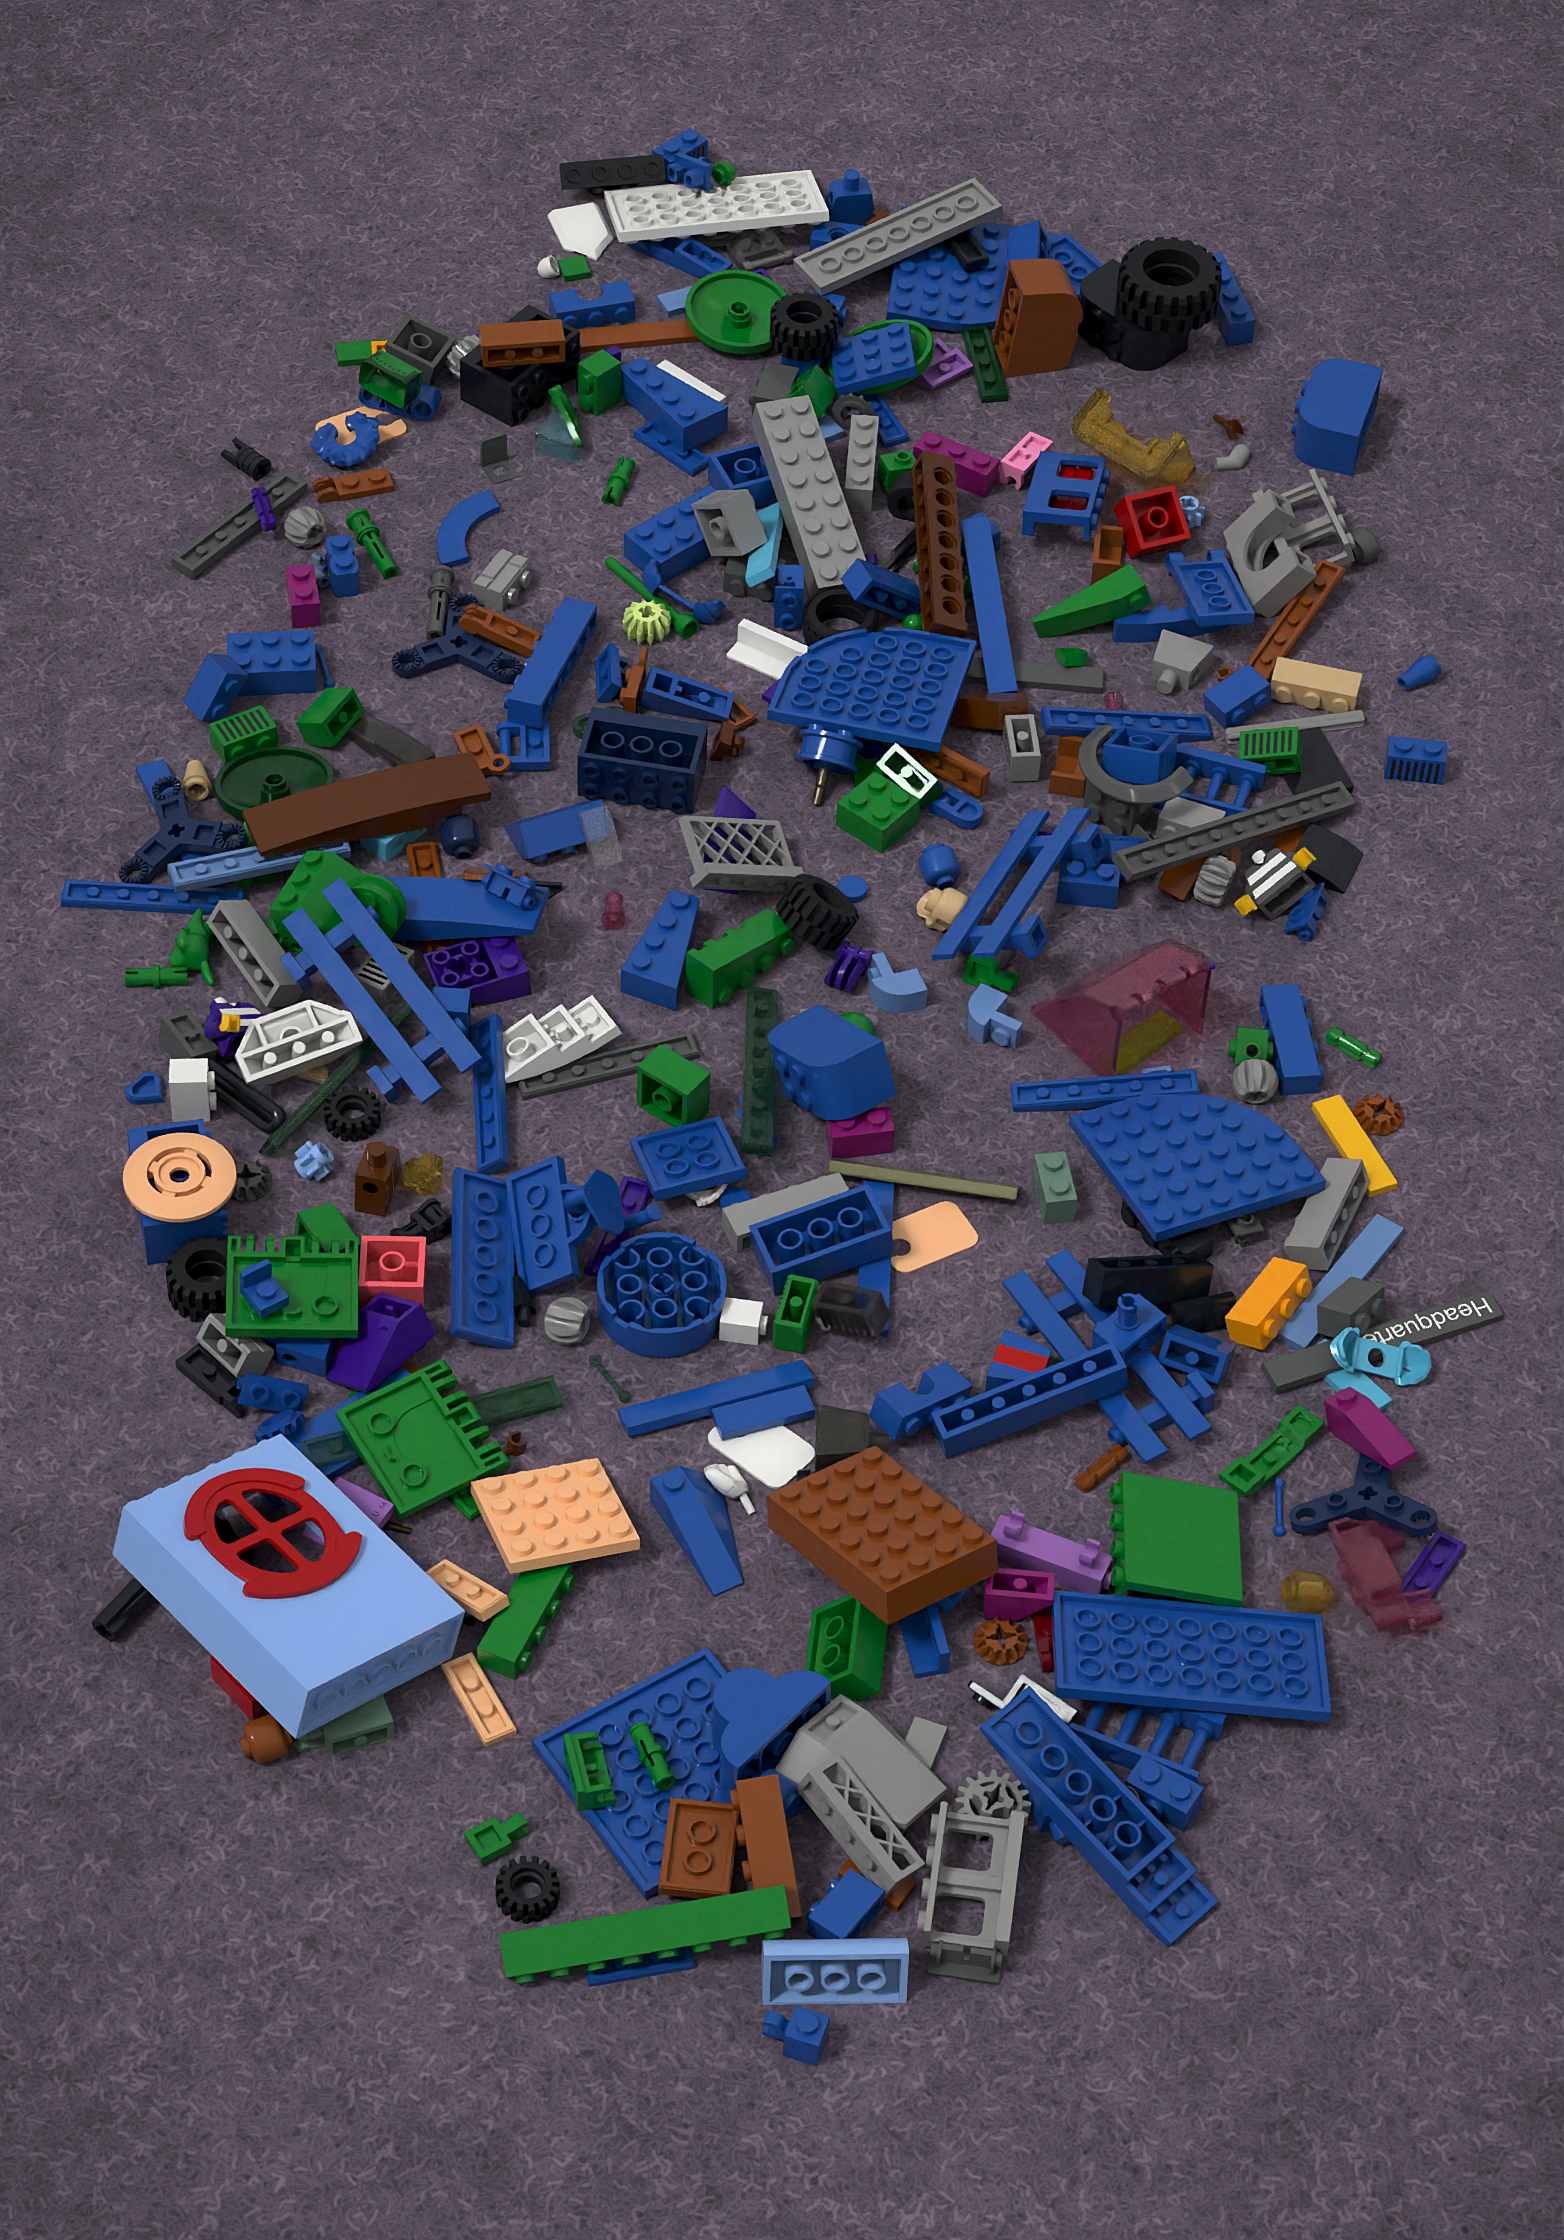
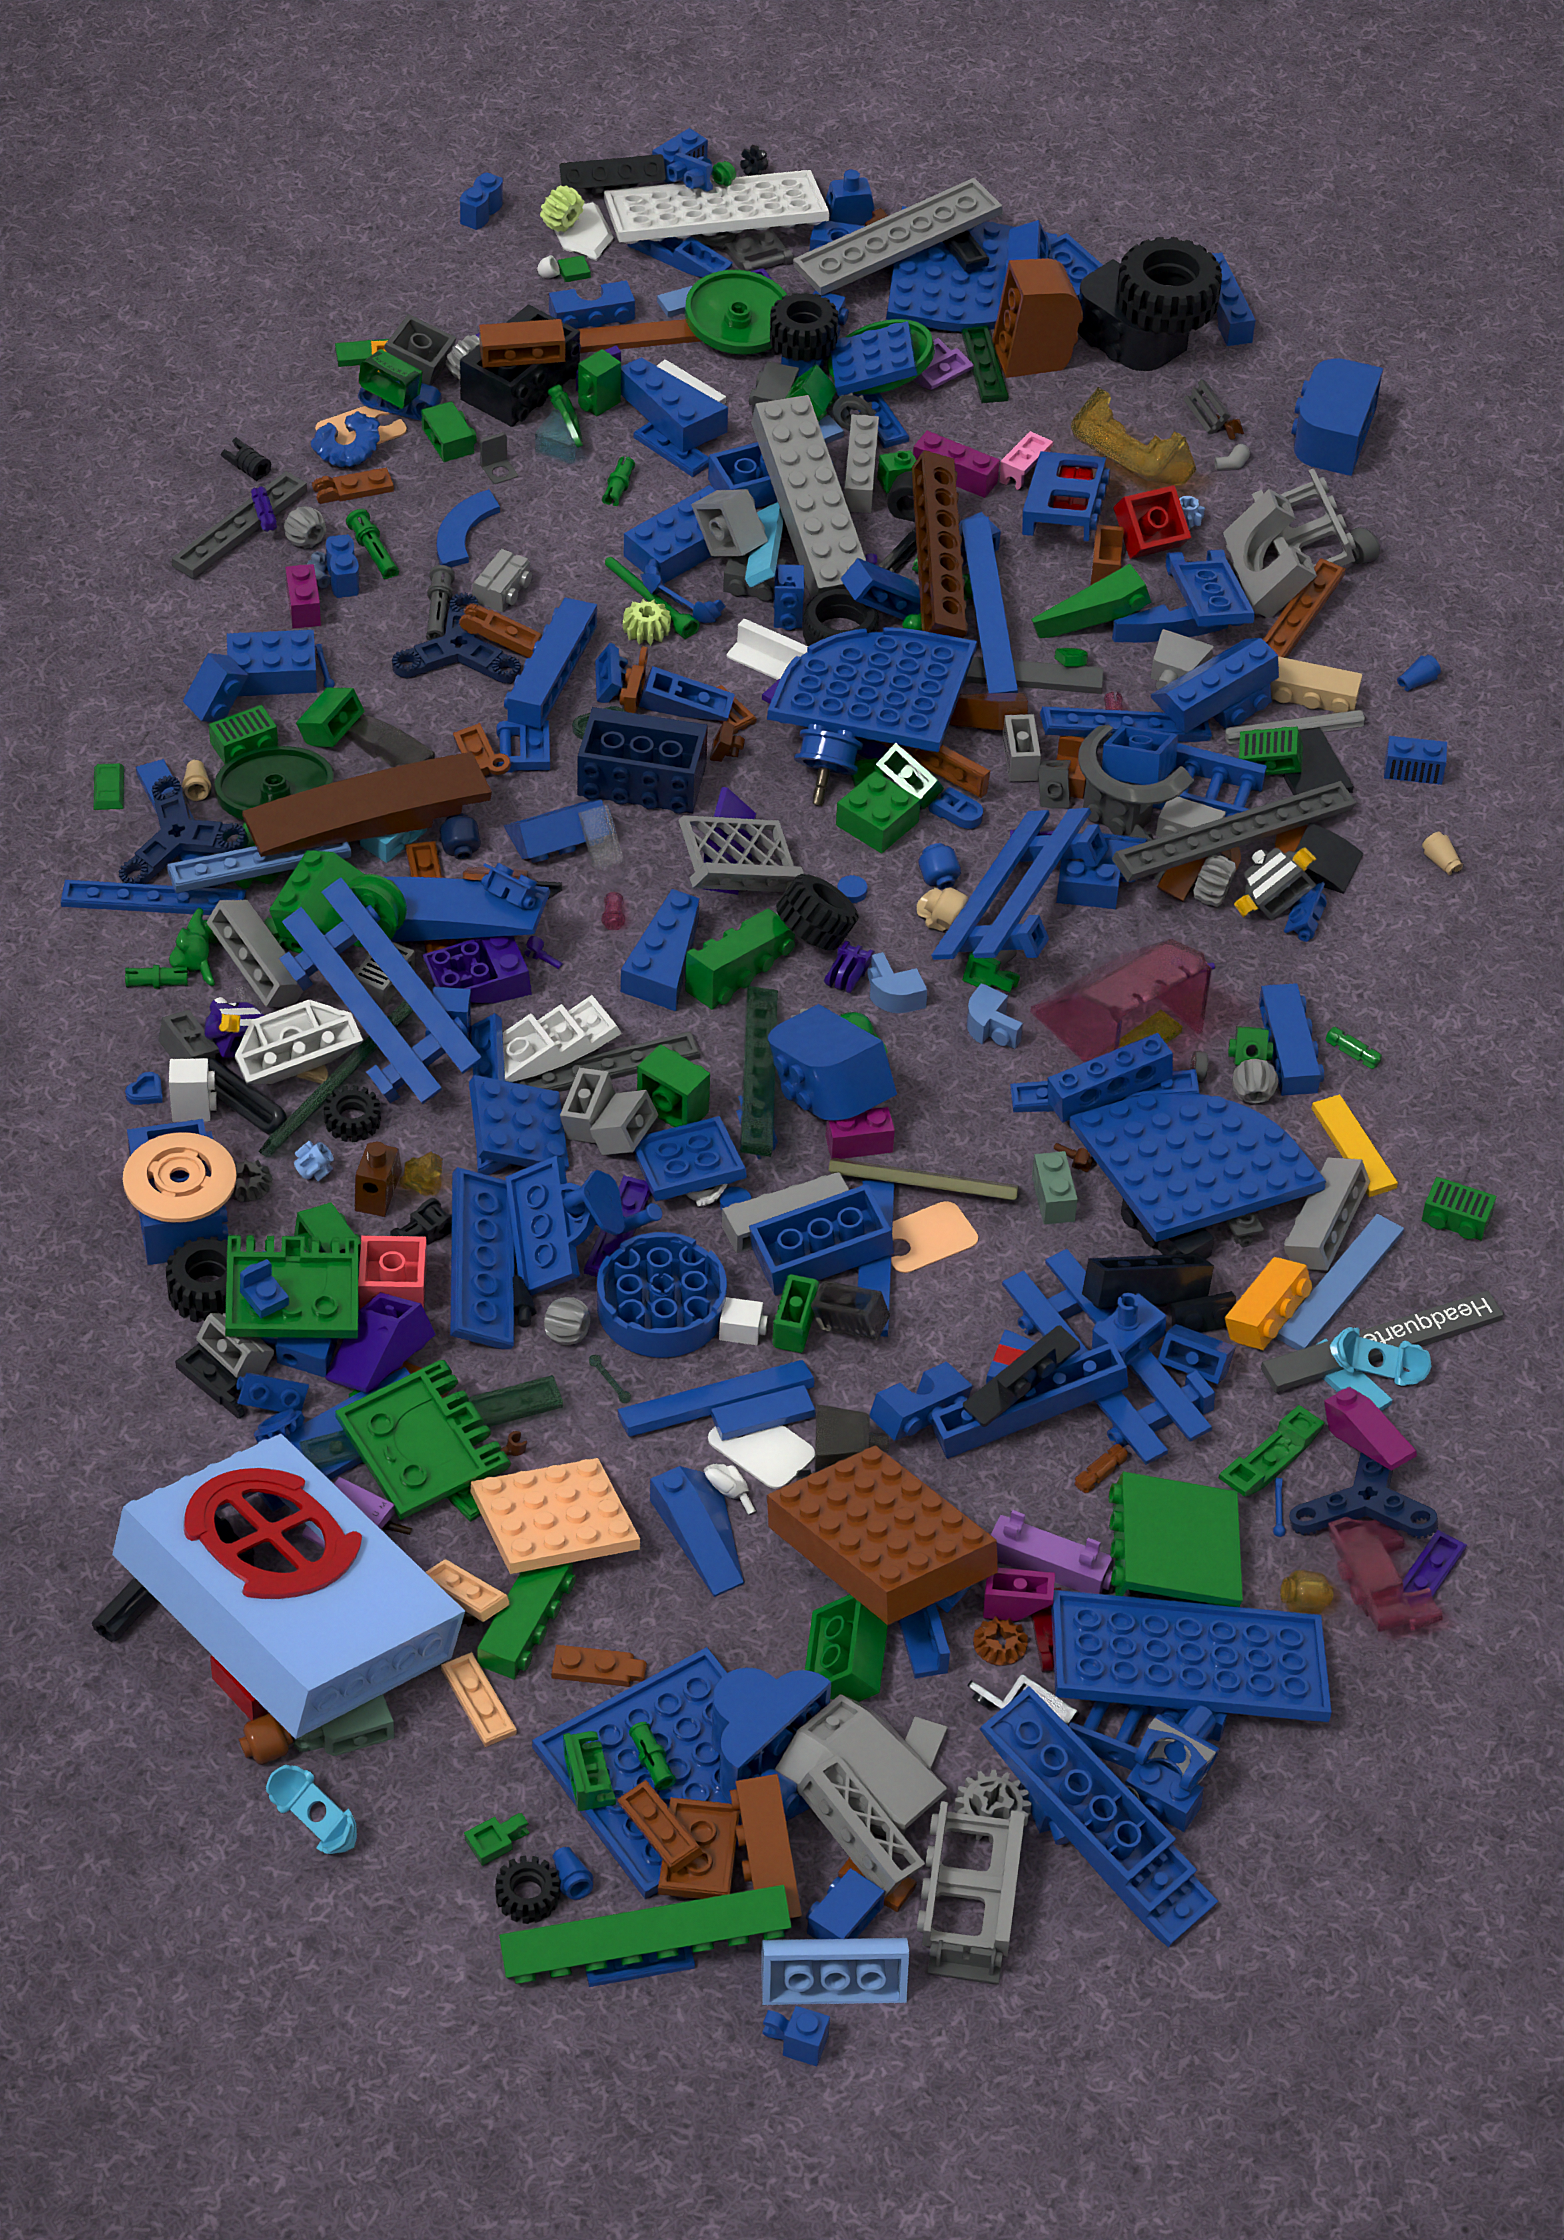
dark grey brick [1317,1276,1387,1338] -> none
dark orange gear [1353,1093,1404,1135] -> none
none -> green tile [93,763,124,810]
none -> medium azure piece [266,1765,357,1854]
none -> green brick [421,401,477,462]
none -> blue brick [460,172,503,230]
none -> blue plate [469,1075,569,1170]
none -> dark purple hand [524,936,563,969]
none -> yellowish green gear [540,185,585,232]
none -> dark orange hinge [551,1645,647,1687]
none -> blue cone [553,1847,593,1900]
none -> light grey brick [560,1067,615,1143]
none -> light grey brick [590,1090,658,1155]
none -> dark orange tile [617,1780,703,1873]
none -> black plant [740,145,768,176]
none -> black bracket [963,1325,1081,1427]
none -> dark grey bracket [1038,760,1071,808]
none -> blue brick [1048,1033,1173,1123]
none -> reddish brown hand [1054,1143,1093,1172]
none -> blue connector [1133,1705,1220,1791]
none -> blue slope [1151,638,1279,733]
none -> dark grey tile [1184,379,1231,434]
none -> dark grey tile [1190,1051,1208,1083]
none -> green brick [1421,1176,1497,1241]
none -> tan cone [1422,832,1463,875]

